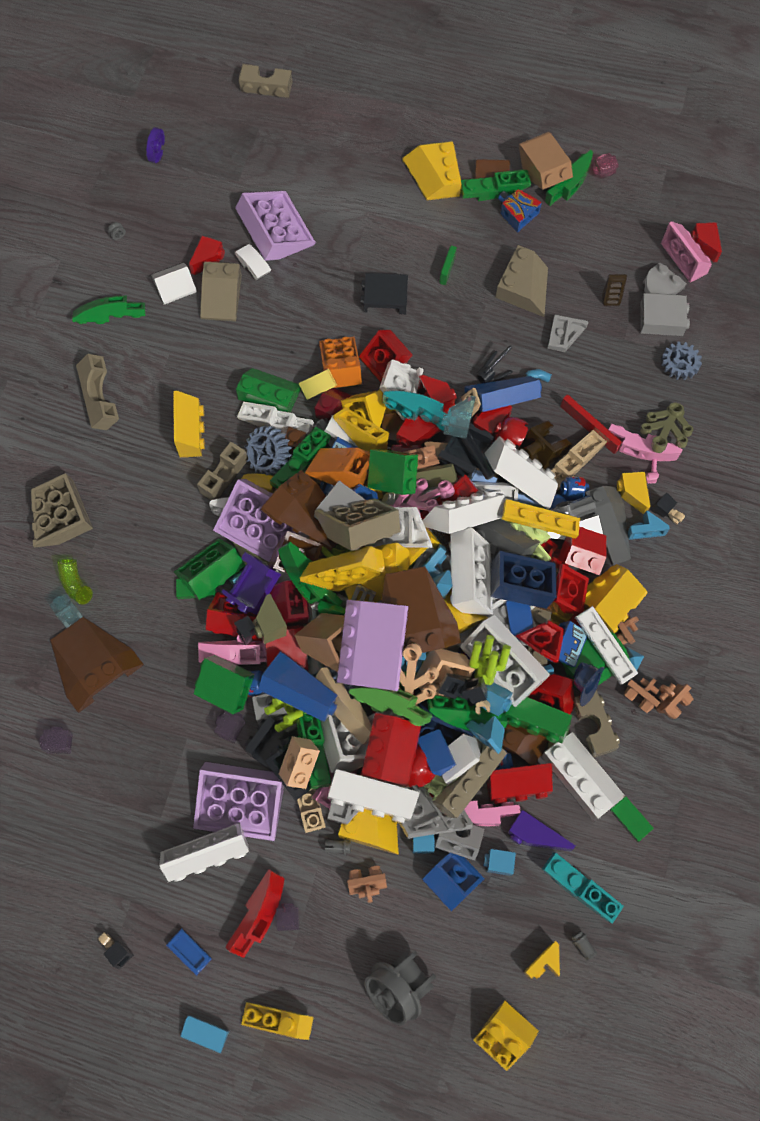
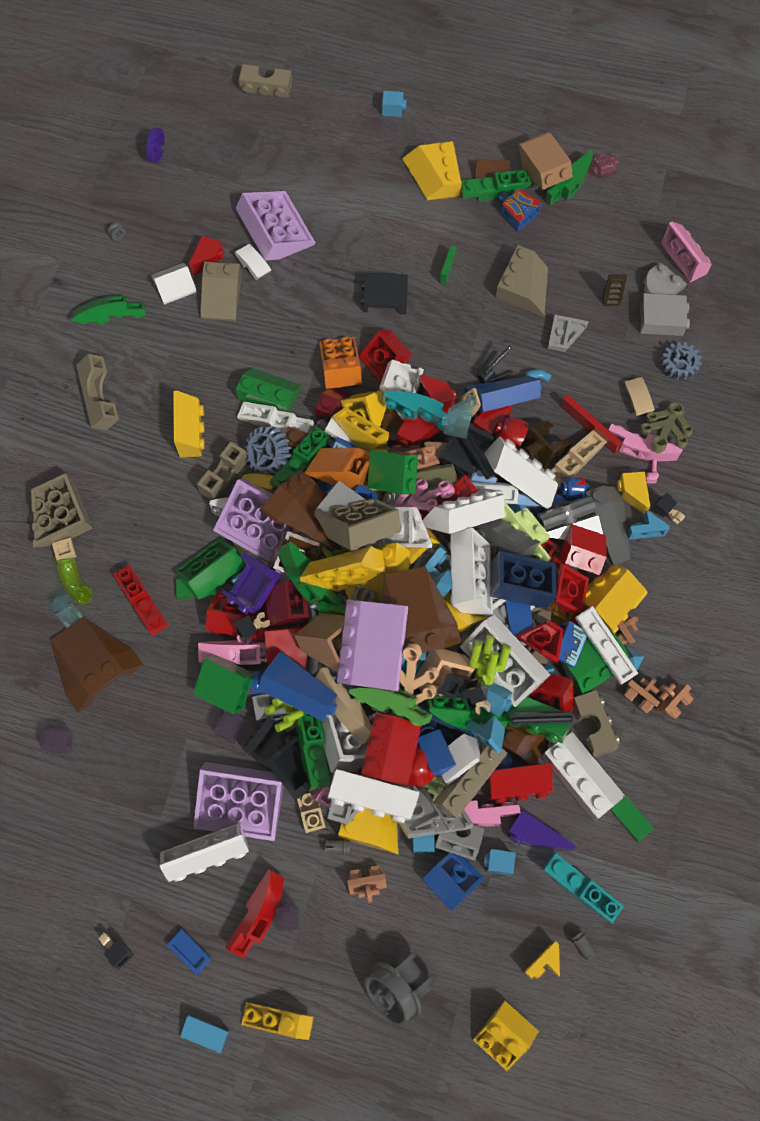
olive slope [254,594,287,644] -> none
light nougat brick [279,737,319,789] -> none
light yellow slope [299,369,337,399] -> none
yellow plate [502,499,580,539] -> none
dark blue piece [573,662,605,706] -> none
red slope [690,222,722,262] -> none
none -> tan plate [52,538,77,563]
none -> red slope [113,564,169,636]
none -> dark azure brick [382,91,406,117]
none -> black axle [511,711,573,725]
none -> tan slope [625,377,654,416]

